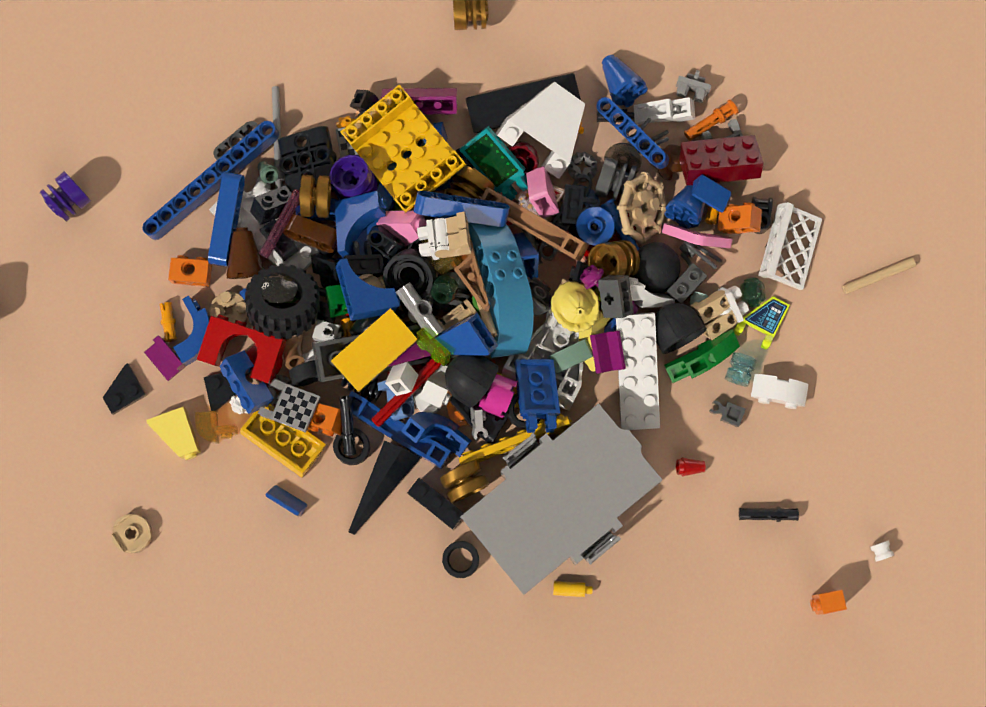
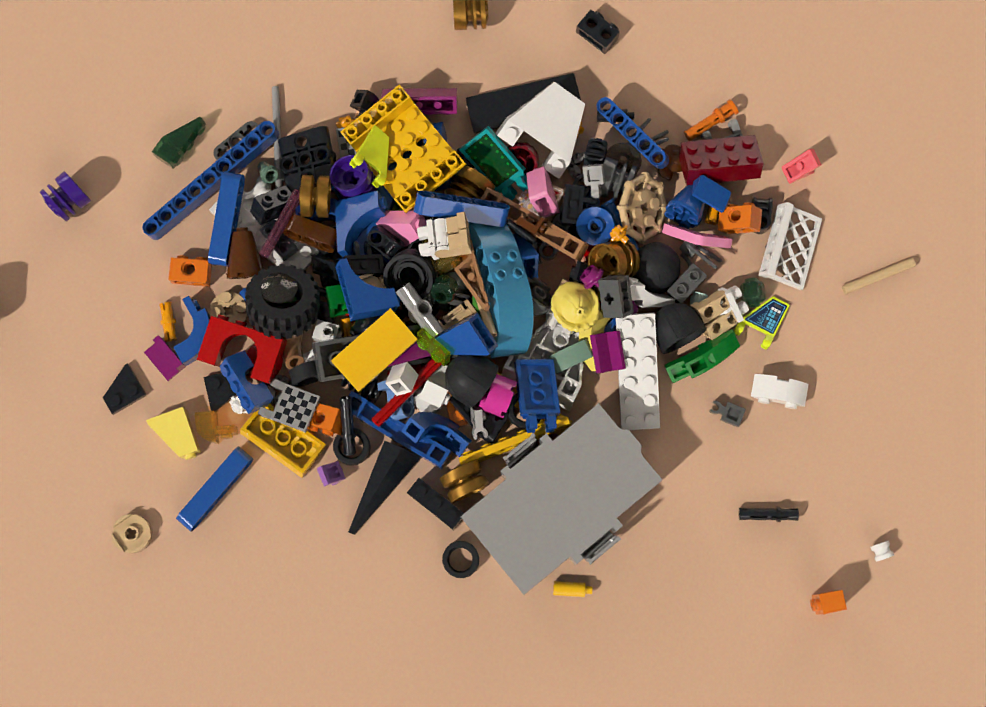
blue slope [266,485,307,517] -> none
blue cone [602,55,648,107] -> none
white slope [634,97,695,125] -> none
light grey hips [676,70,711,103] -> none
red cone [676,457,706,477] -> none
clear light blue wheel [725,352,757,387] -> none
none -> clear green slope [152,117,206,169]
none -> blue beam [176,446,254,532]
none -> medium lavender bracket [317,461,346,486]
none -> neon yellow flag [349,125,389,188]
none -> black pin [506,219,536,244]
none -> reddish brown bracket [516,216,549,237]
none -> black brick [576,9,620,54]
none -> light grey plate [583,164,605,198]
none -> black gear [584,138,608,165]
none -> light orange plant [609,225,629,244]
none -> coral slope [781,148,822,184]

